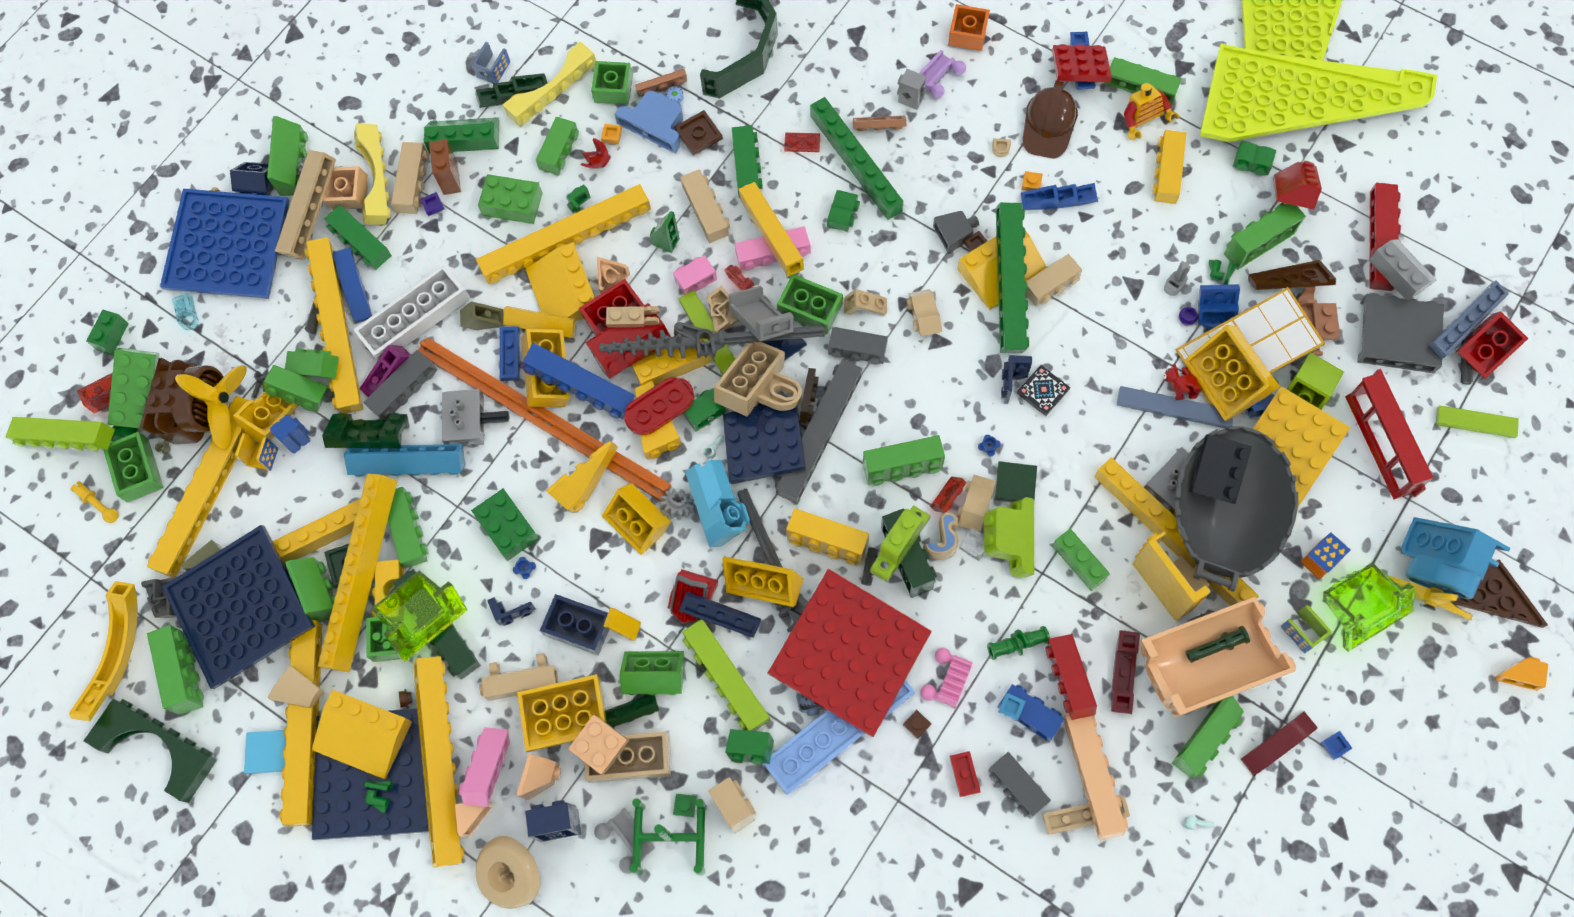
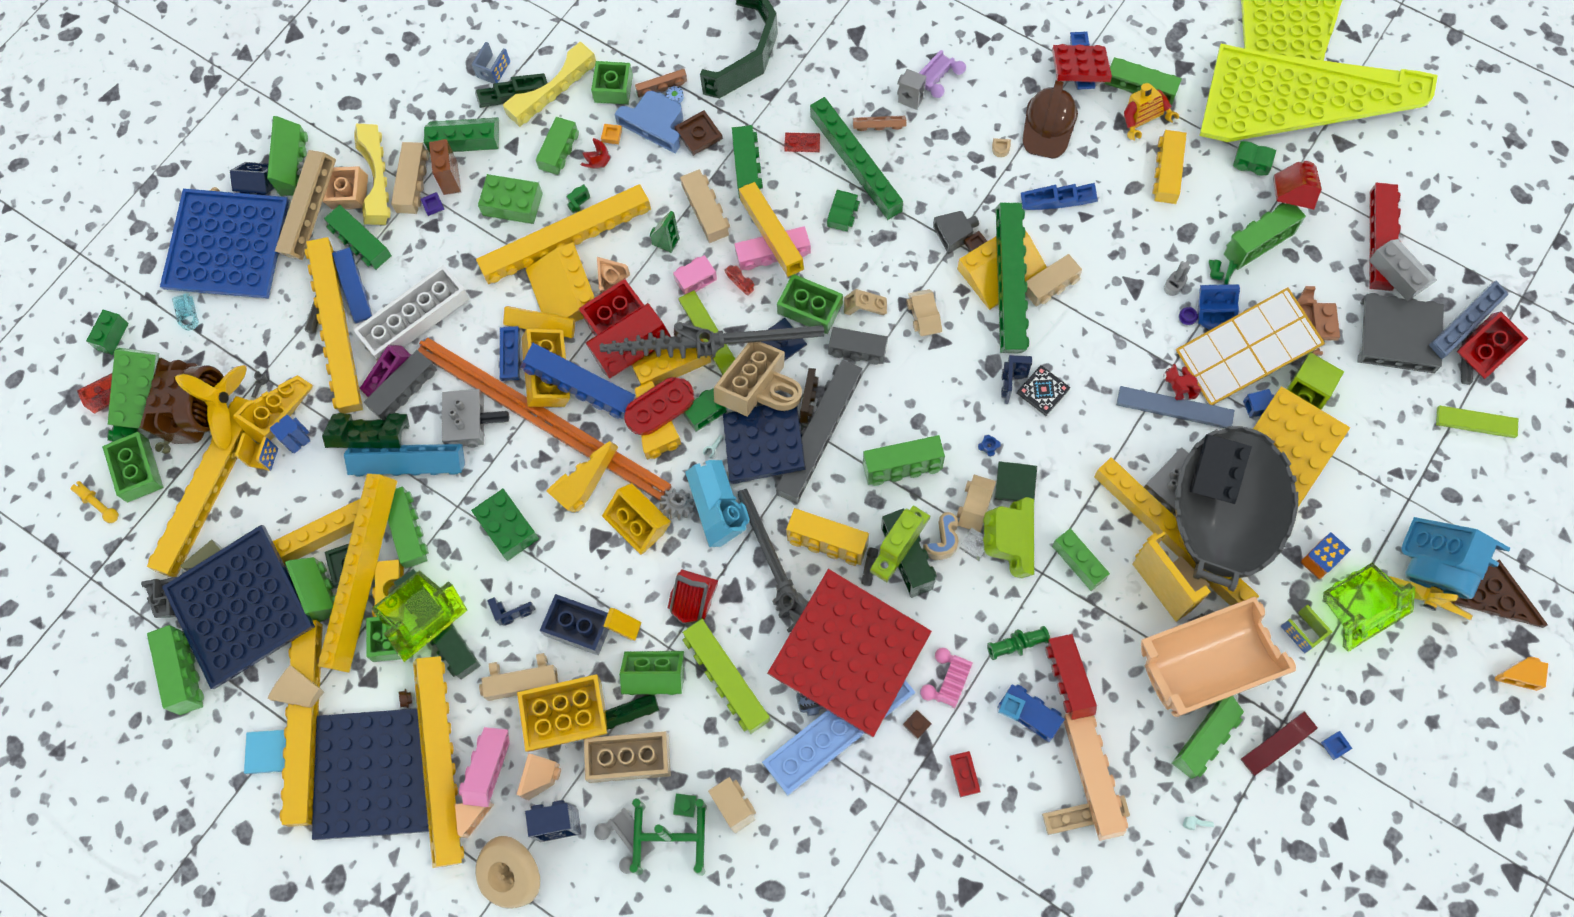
lime brick [5,417,115,452] -> none
yellow arch [69,581,138,722] -> none
dark green arch [84,698,217,803] -> none
bright green brick [263,364,328,413] -> none
bright green brick [285,348,339,379] -> none
yellow slope [312,689,412,780] -> none
green piece [363,781,393,813] -> none
olive slope [460,301,504,330] -> none
blue plate [513,557,536,579] -> none
light nougat brick [568,715,630,775] -> none
tan hinge [606,306,659,327] -> none
dark blue tile [679,591,761,638] -> none
tan slope [707,285,739,333] -> none
yellow slope [722,556,804,607] -> none
green brick [725,729,774,765] -> none
light grey panel [729,286,794,341] -> none
clear red plate [930,476,967,513] -> none
orange brick [948,4,990,51] -> none
dark grey brick [988,752,1051,819] -> none
light orange plate [1021,171,1043,191] -> none
dark red slope [1111,630,1140,715] -> none
yellow slope [1184,325,1280,421] -> none
dark green pin [1186,626,1250,663] -> none
reddish brown wing [1248,260,1336,290] -> none
red piece [1345,369,1434,500] -> none

